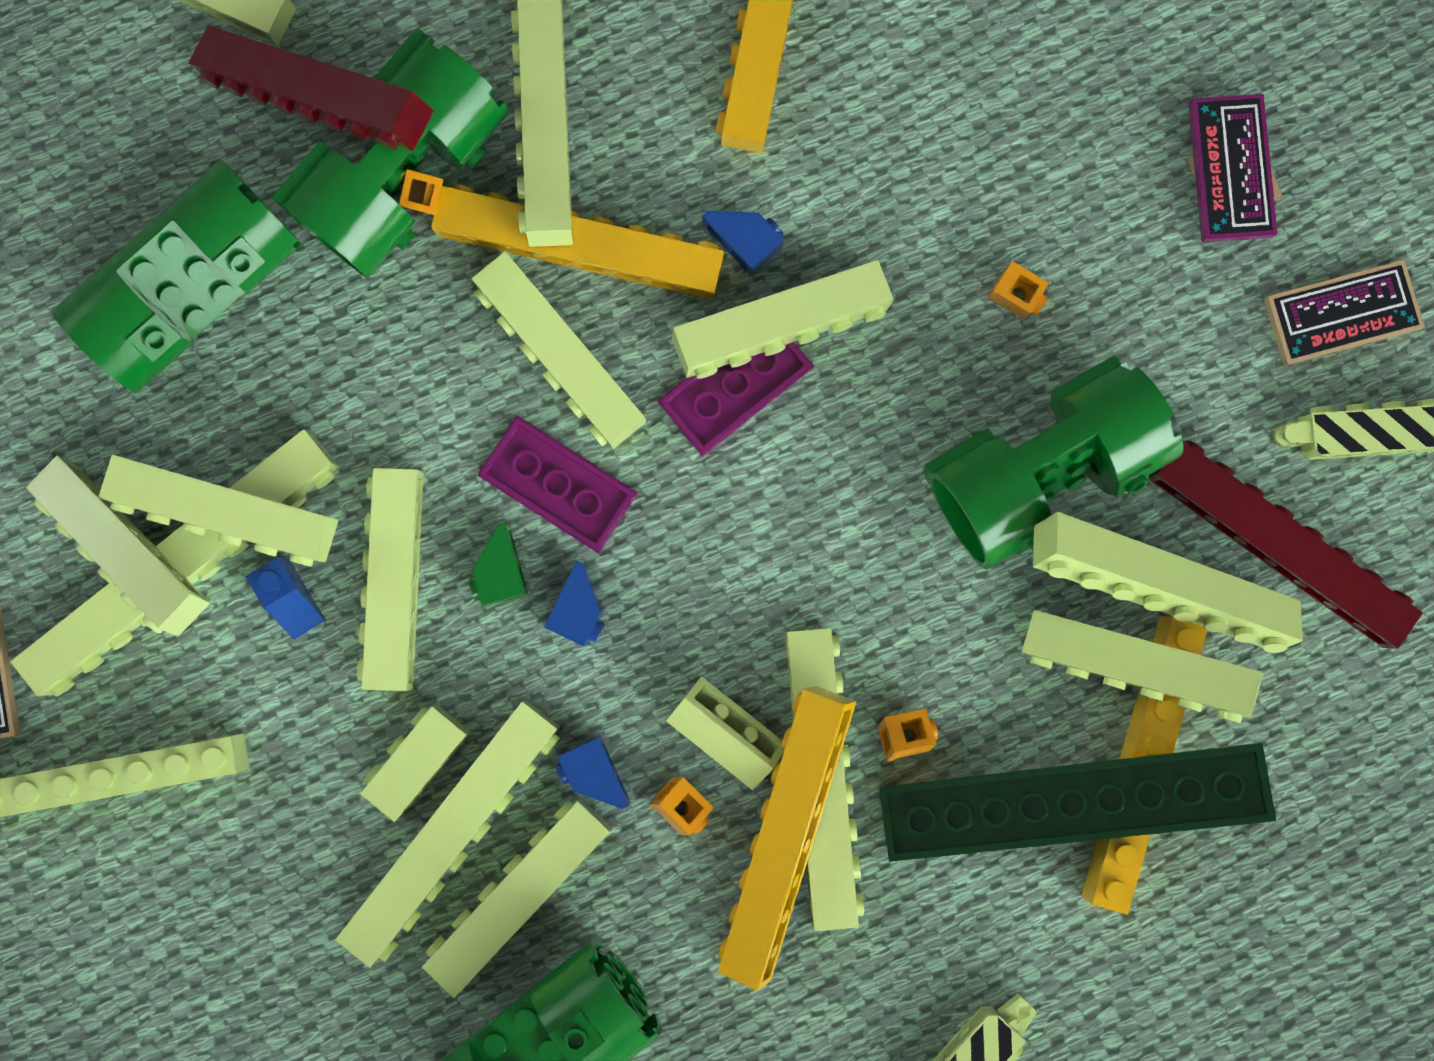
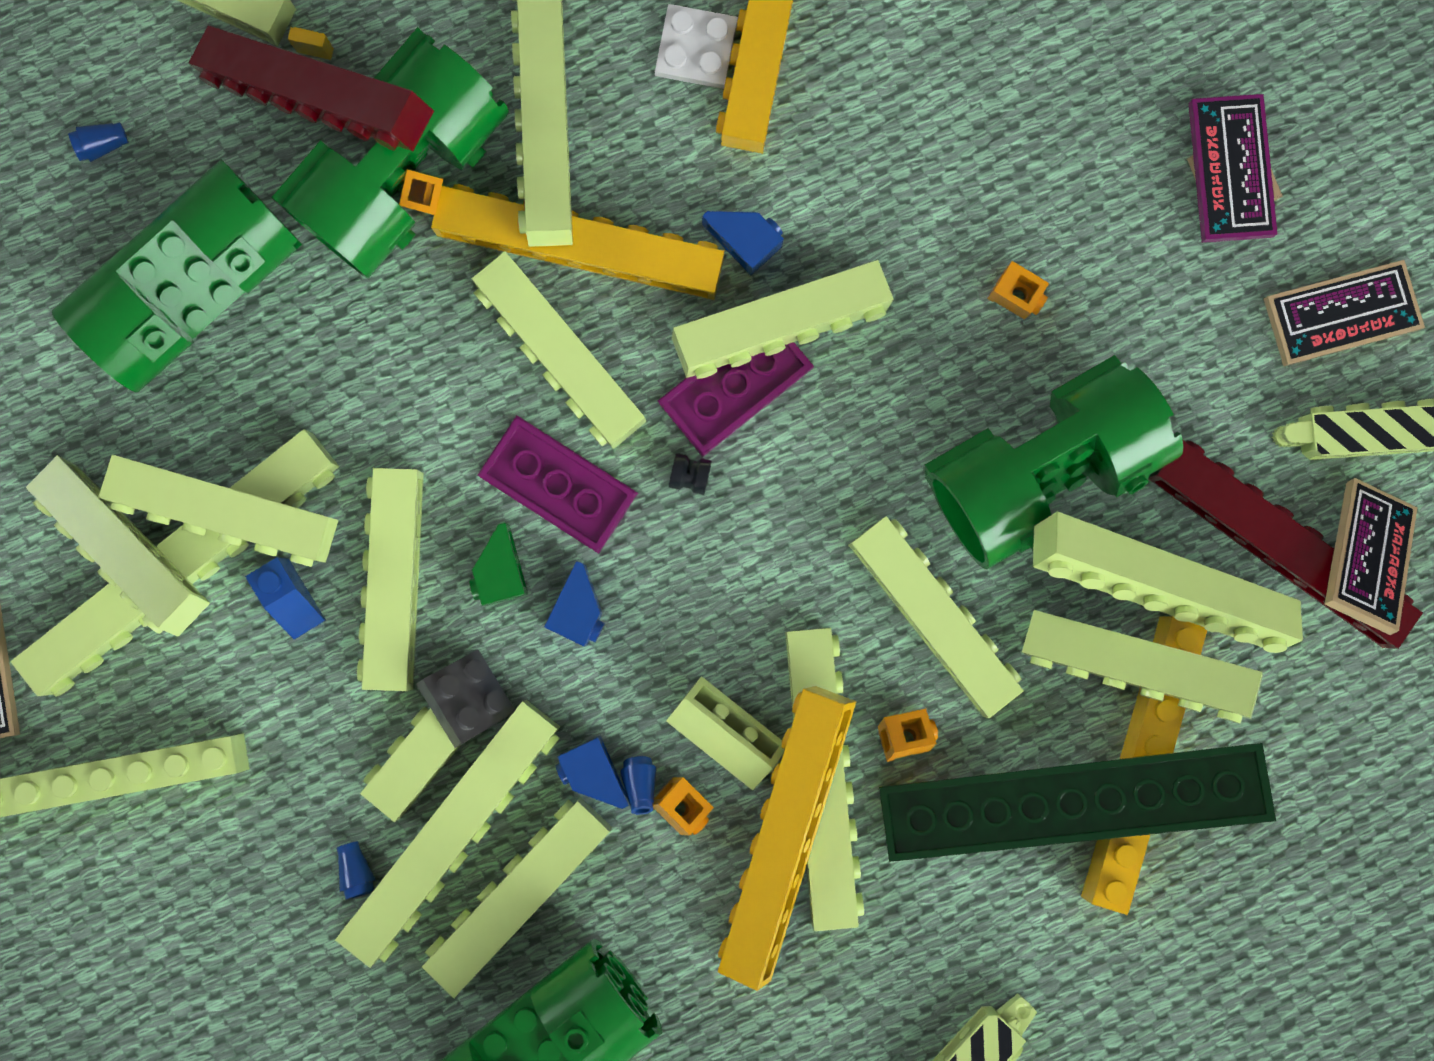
none -> blue cone [68,122,129,162]
none -> yellow tile [288,27,334,60]
none -> blue cone [336,841,376,900]
none -> flat silver plate [416,650,515,748]
none -> blue cone [620,756,657,815]
none -> white plate [655,4,738,89]
none -> black wheel [669,453,712,495]
none -> yellowish green brick [849,516,1024,718]
none -> tile [1325,478,1417,635]

